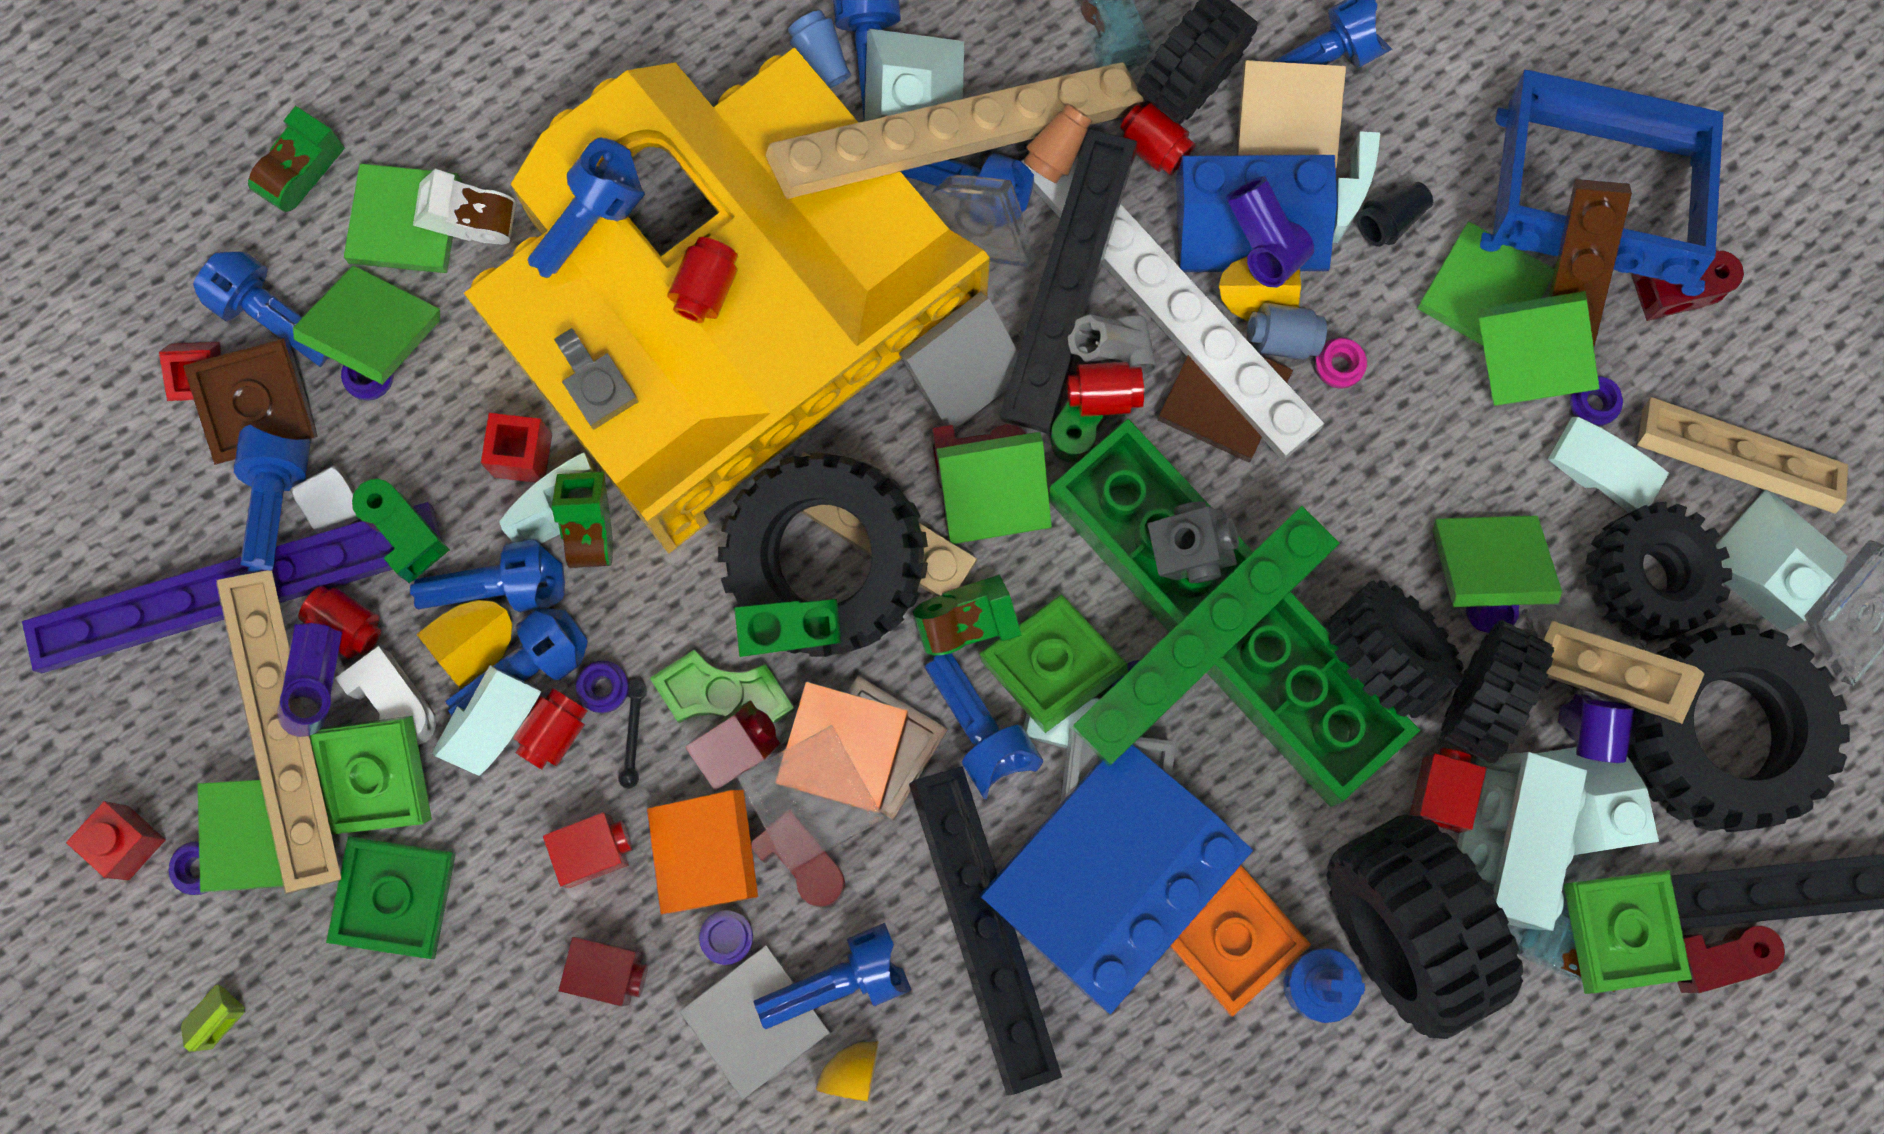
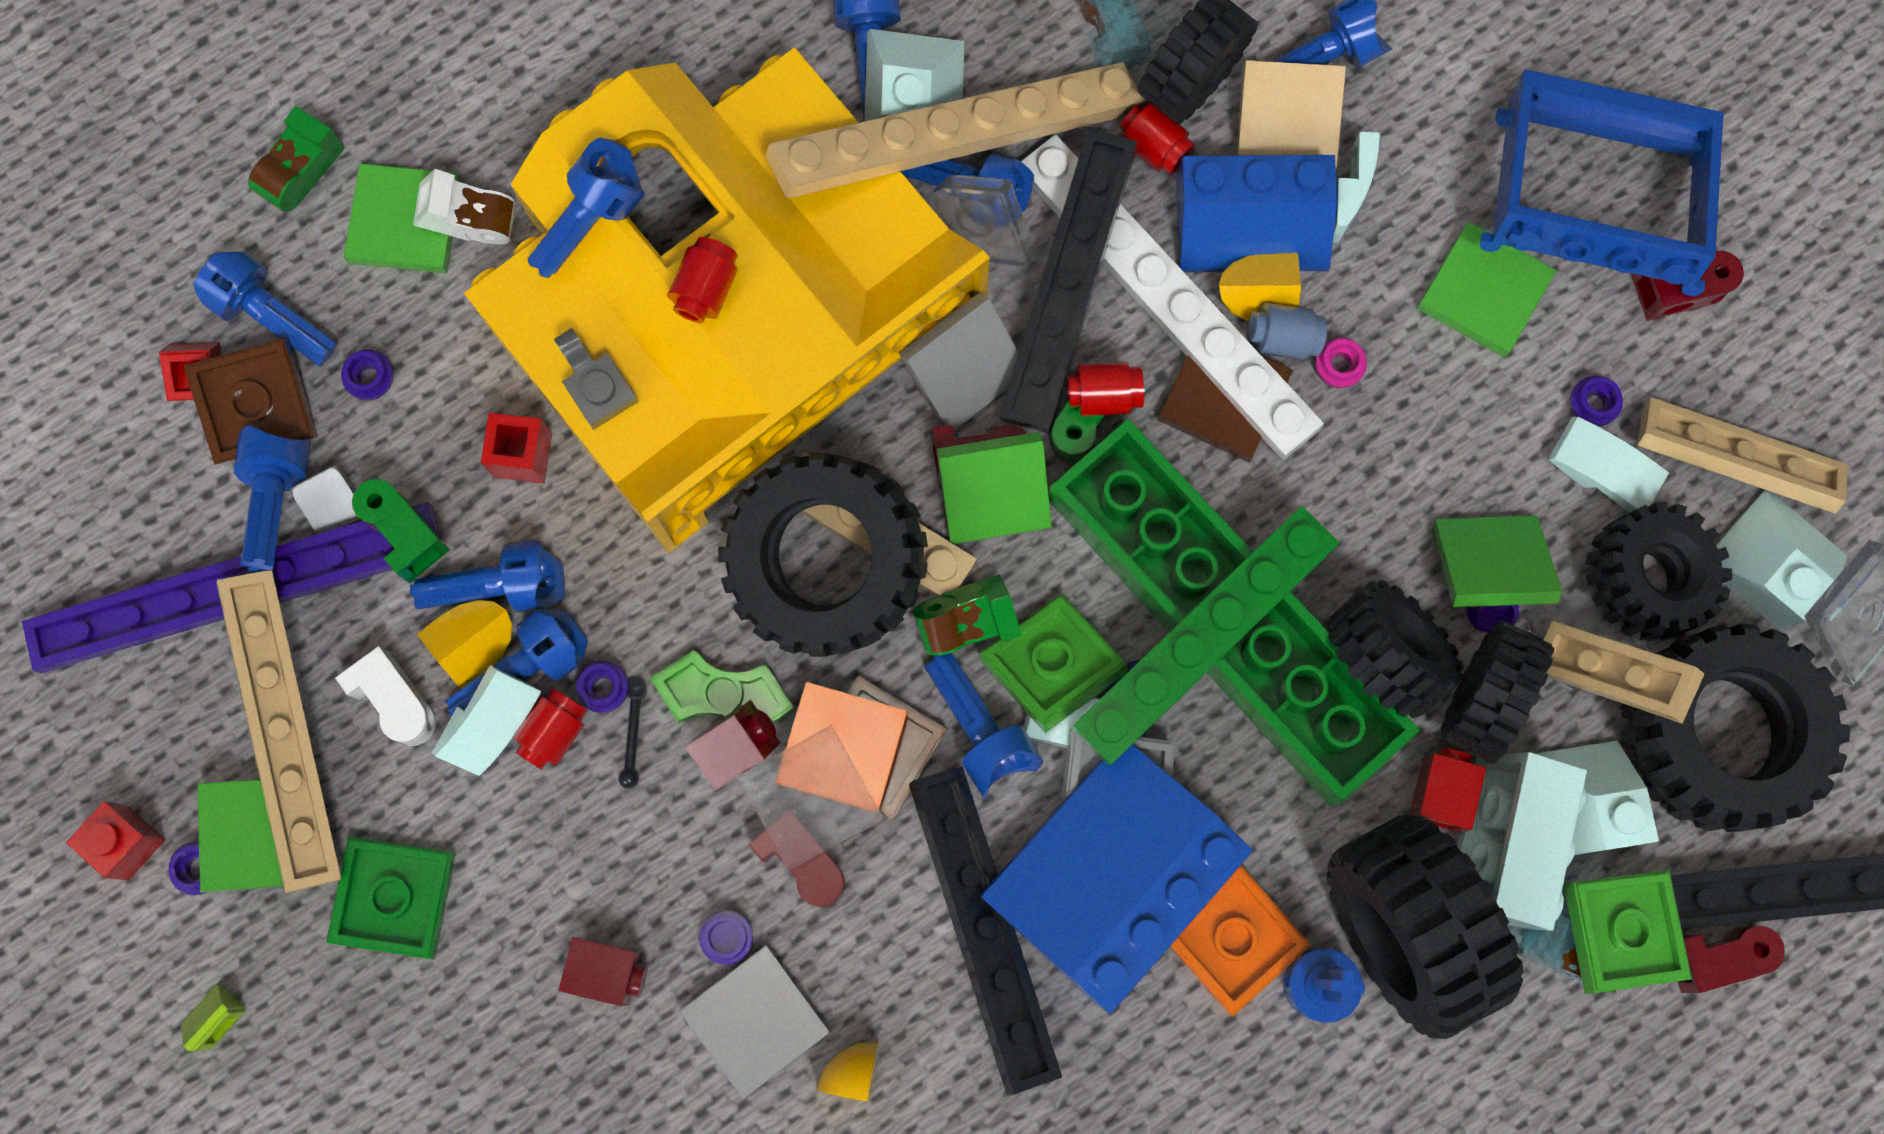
dark purple piece [277,623,342,737] -> none
bright green tile [293,265,440,385] -> none
red brick [298,586,381,659] -> none
bright green tile [310,716,432,835] -> none
light aqua slope [499,453,608,543] -> none
red brick [543,812,633,888] -> none
green leg [552,472,613,568] -> none
orange tile [647,790,758,914] -> none
green leg [734,599,842,657] -> none
blue piece [753,923,912,1030] -> none
medium blue cone [788,10,851,89] -> none
nougat cone [1024,103,1092,184] -> none
light grey piece [1068,314,1156,375] -> none
dark grey brick [1148,502,1239,583] -> none
dark purple piece [1226,176,1314,288] -> none
black cone [1357,182,1433,247] -> none
bright green tile [1478,291,1599,406] -> none
reddish brown plate [1549,179,1632,347] -> none
dark purple piece [1558,694,1634,763] -> none

